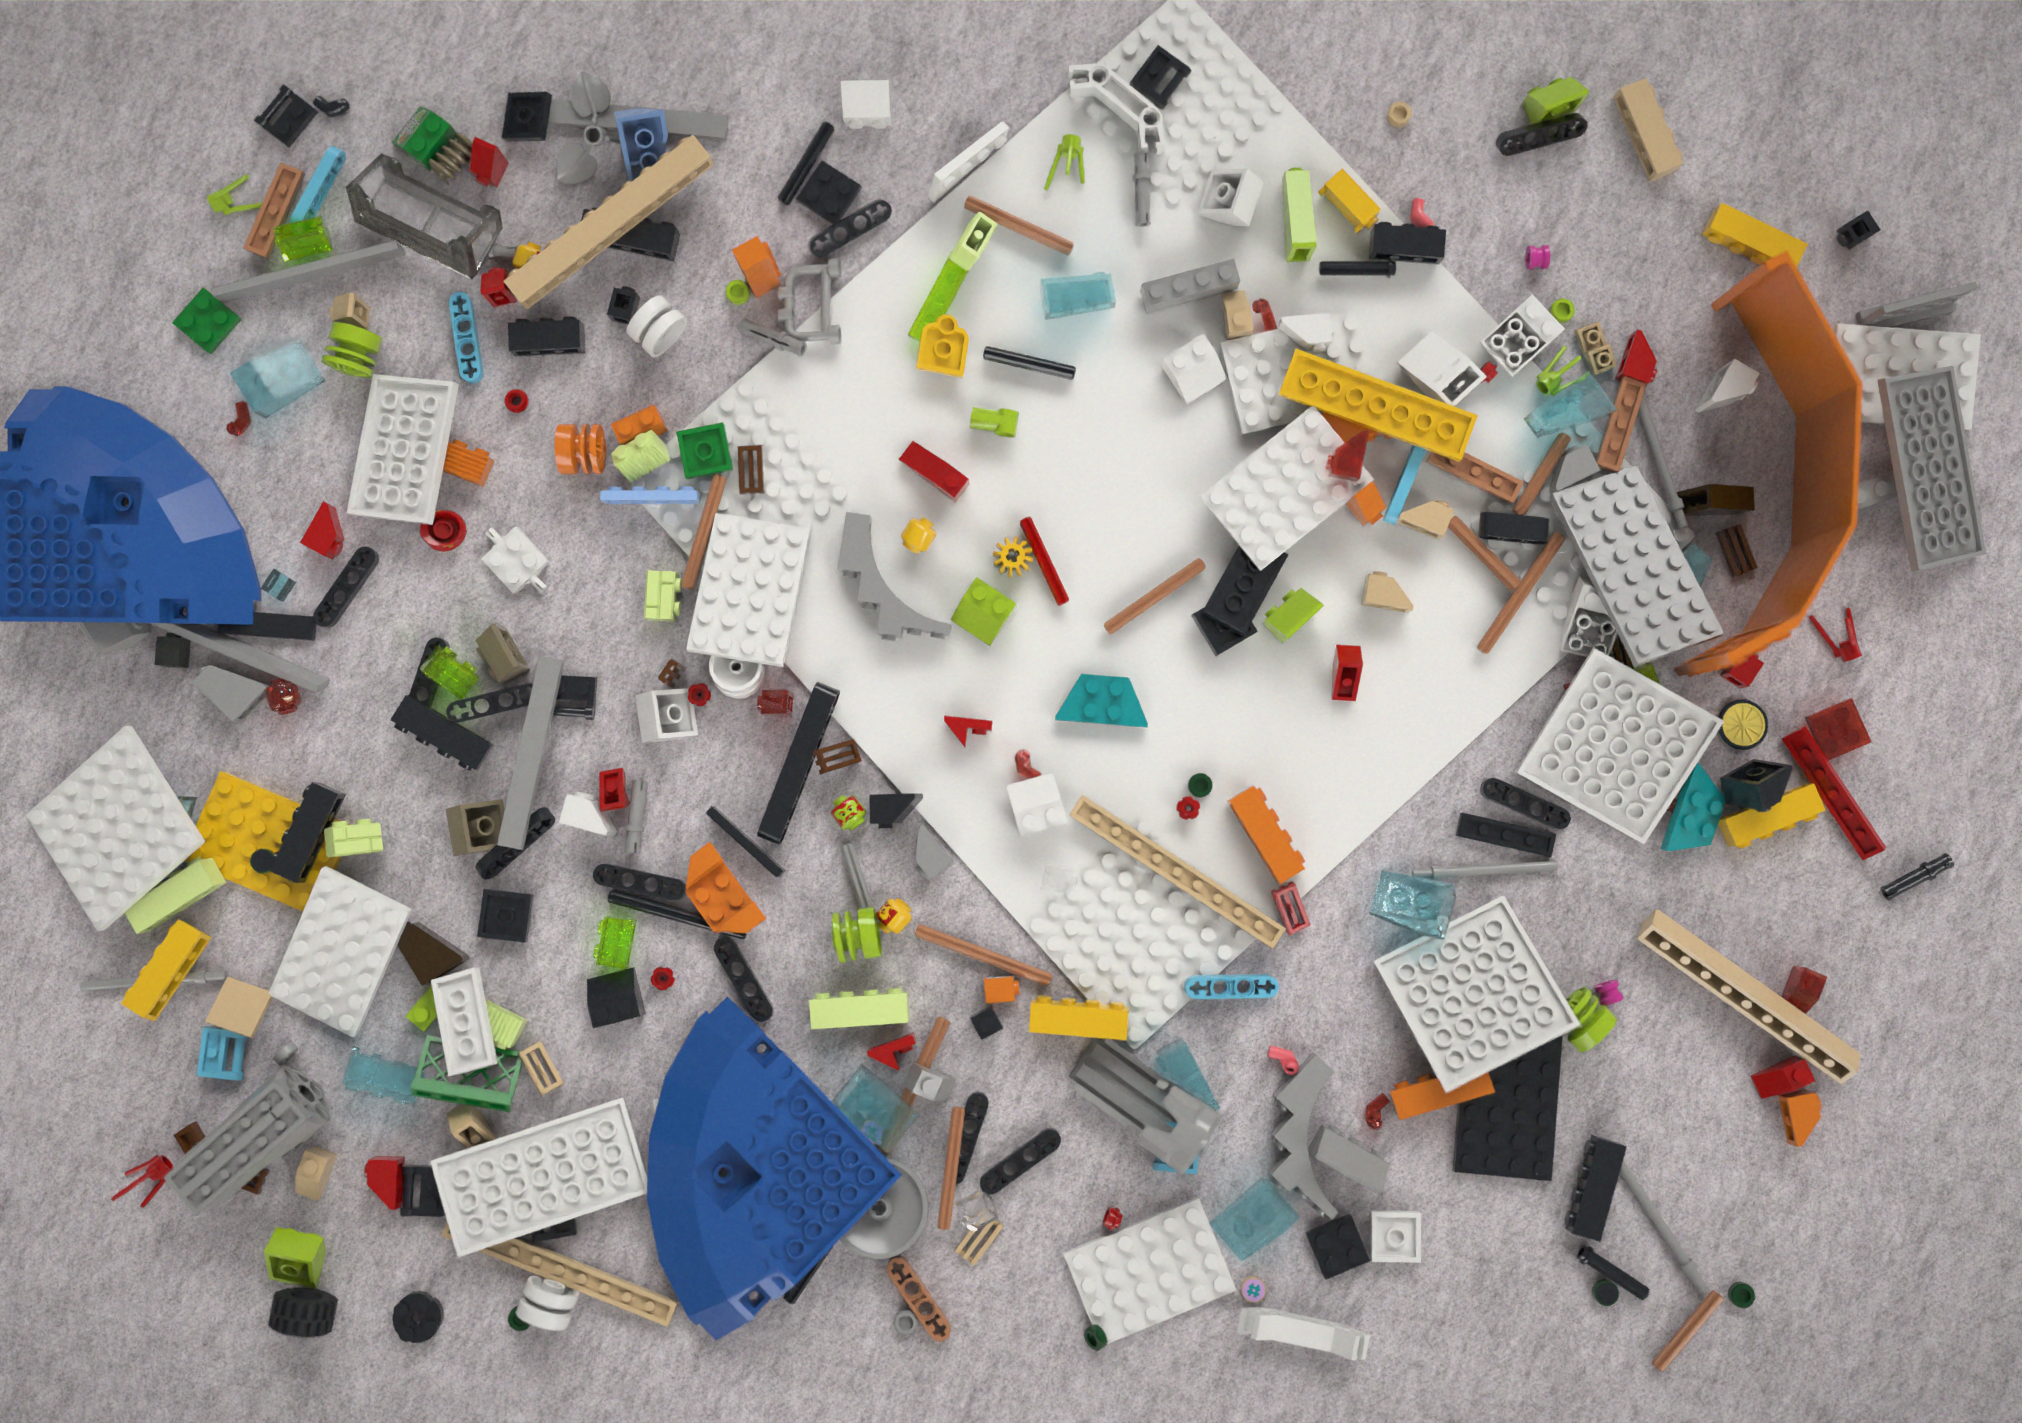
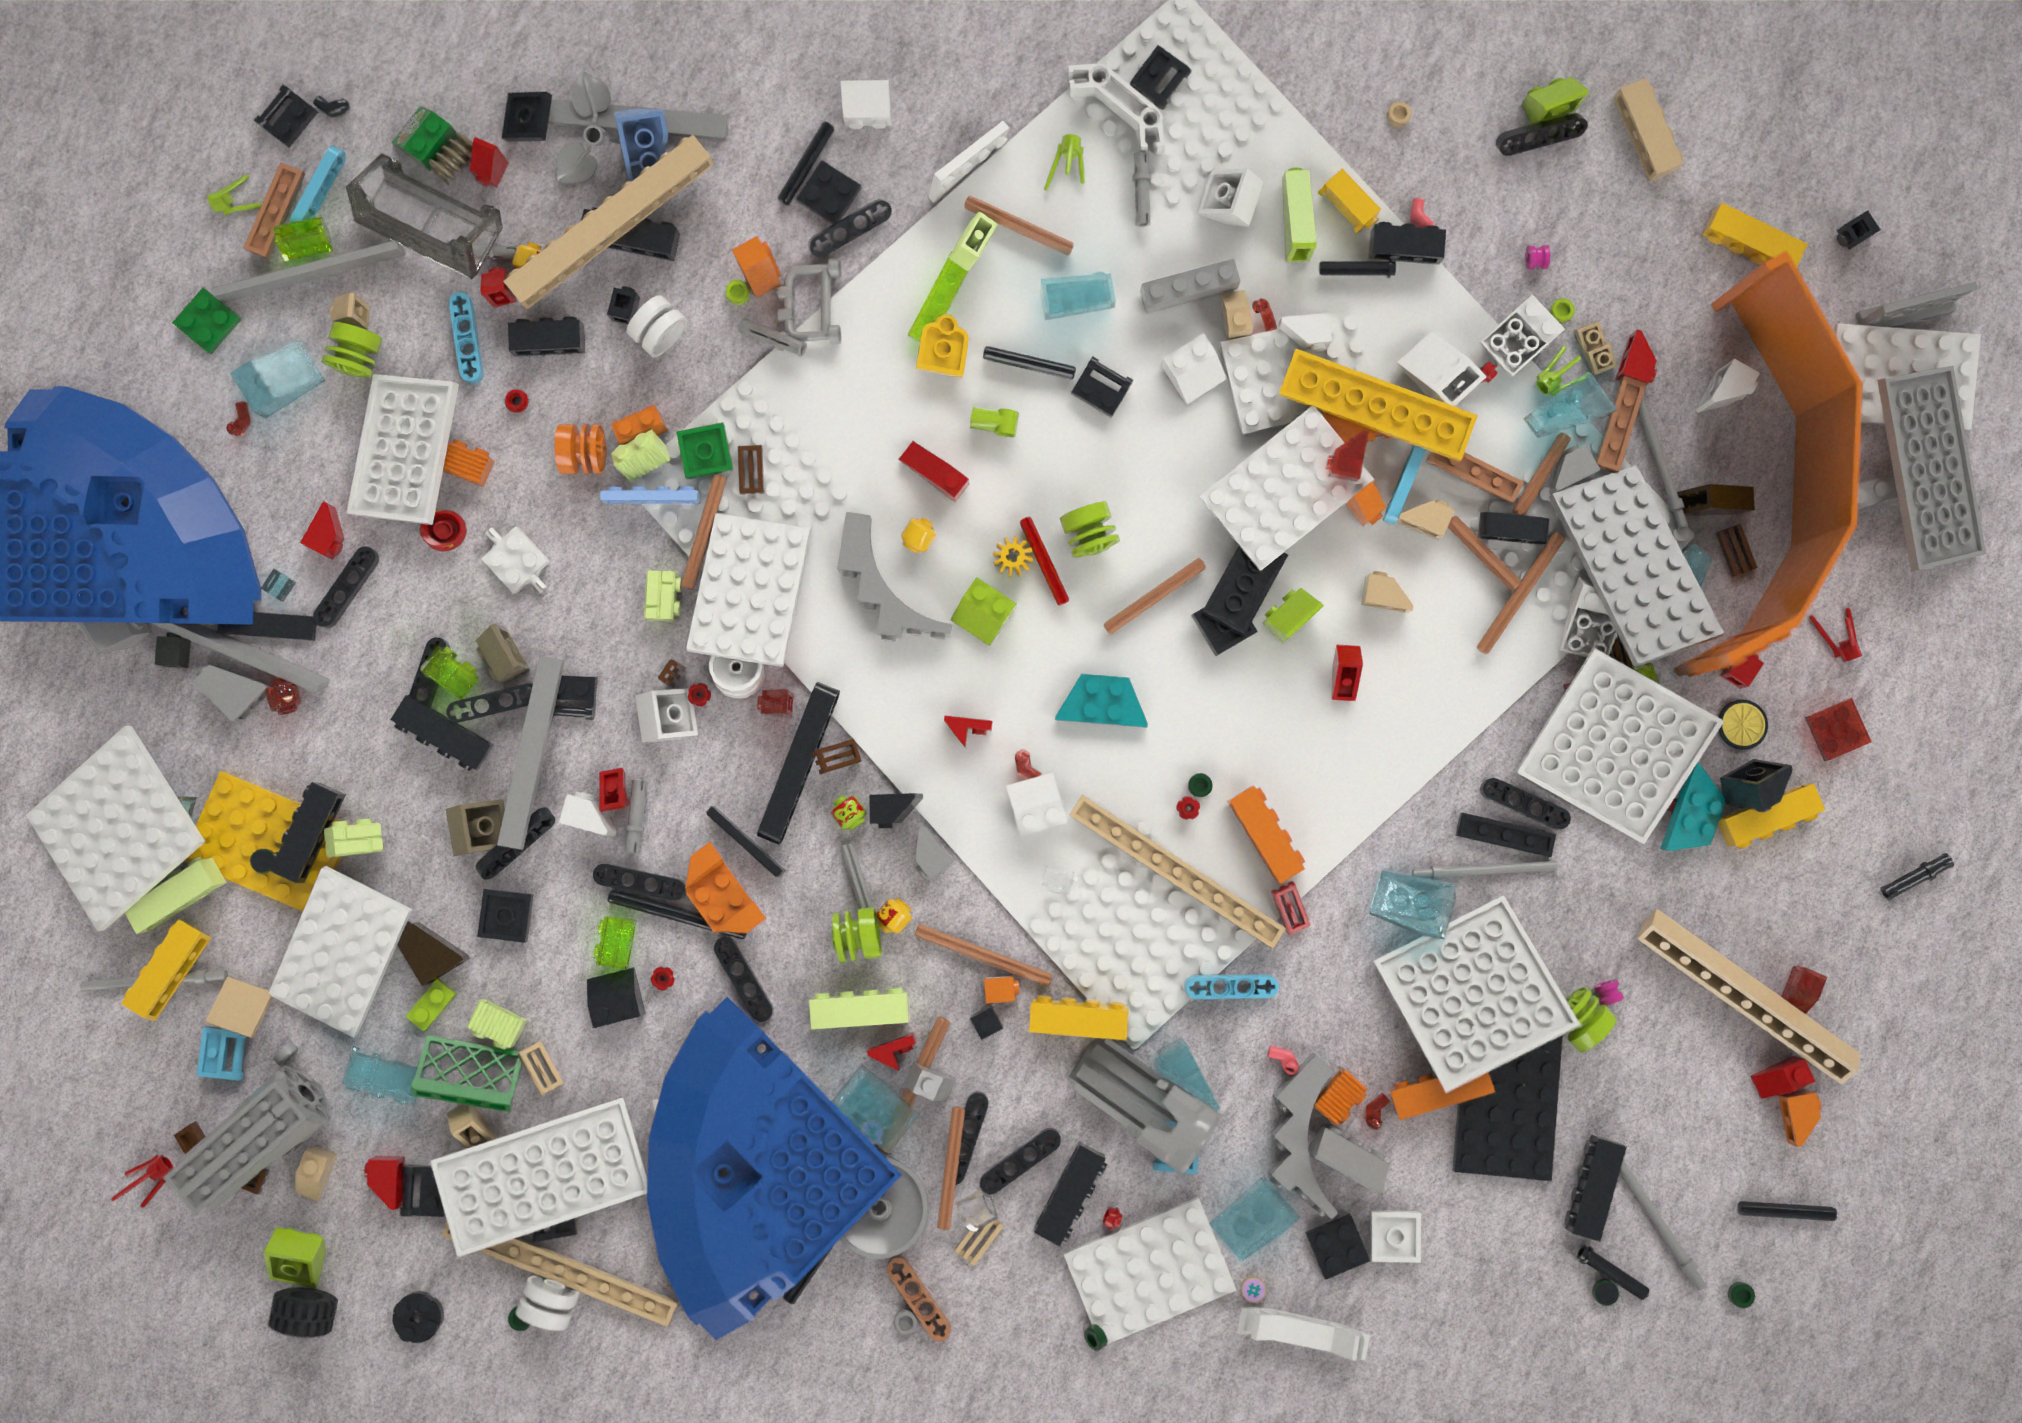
white plate [431,967,498,1076] -> none
nougat axle [1652,1290,1723,1372] -> none
red plate [1782,726,1887,861] -> none
none -> black brick [1033,1141,1107,1247]
none -> lime wheel [1059,501,1120,558]
none -> black plate [1071,356,1134,418]
none -> orange brick [1314,1067,1367,1126]
none -> black axle [1738,1201,1837,1221]

